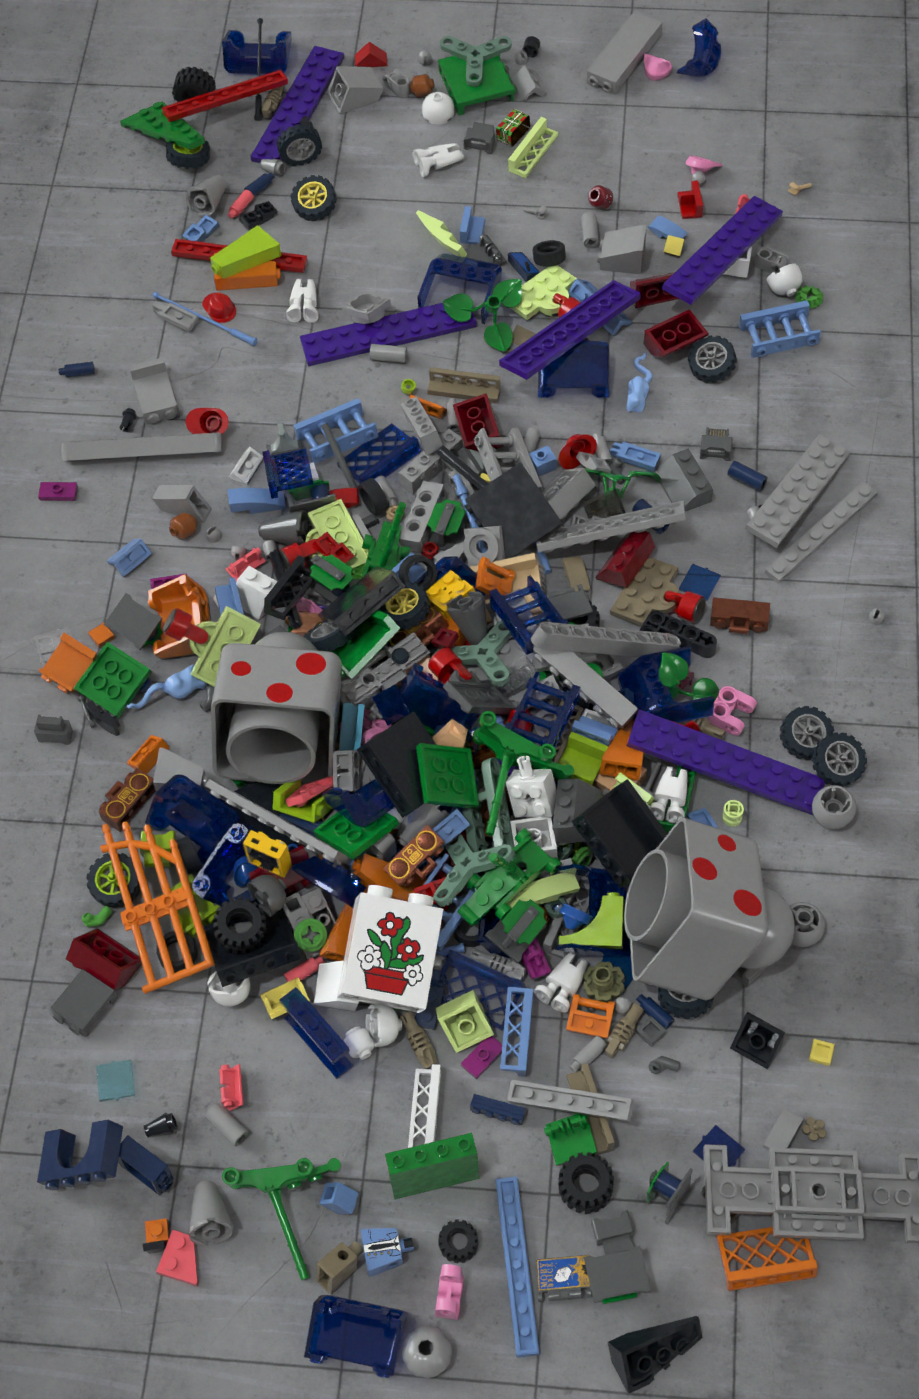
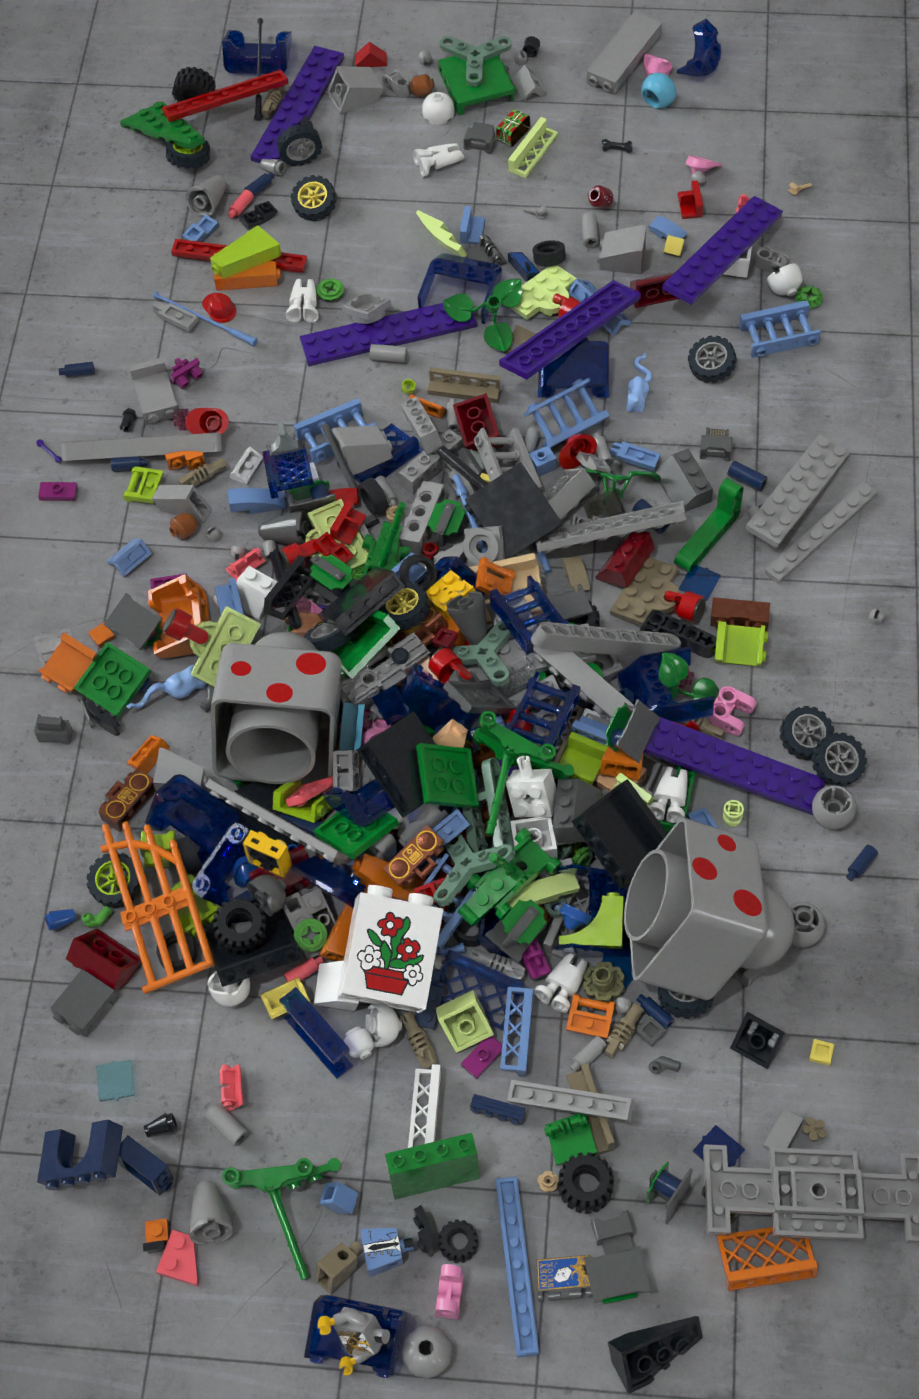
dark red slope [643,309,709,357] -> none
none -> dark purple hinge [36,439,62,463]
none -> blue cone [45,908,77,931]
none -> dark blue cylinder [111,456,148,471]
none -> lime plate [122,467,164,504]
none -> orange slope [165,451,206,471]
none -> magenta hips [170,358,203,389]
none -> clear pink gear [173,408,189,431]
none -> dark tan hinge [178,458,227,487]
none -> bright green gear [316,278,344,302]
none -> torso [318,1307,390,1376]
none -> red panel [330,499,366,546]
none -> light grey slope [332,425,393,476]
none -> black slope [413,1205,434,1257]
none -> medium blue fence [524,378,609,449]
none -> tan plate [537,1171,559,1192]
none -> black piece [602,139,632,153]
none -> dark grey piece [605,700,660,763]
none -> medium azure piece [641,72,677,109]
none -> green beam [674,478,744,573]
none -> lime panel [714,621,768,667]
none -> dark blue cylinder [846,845,878,881]

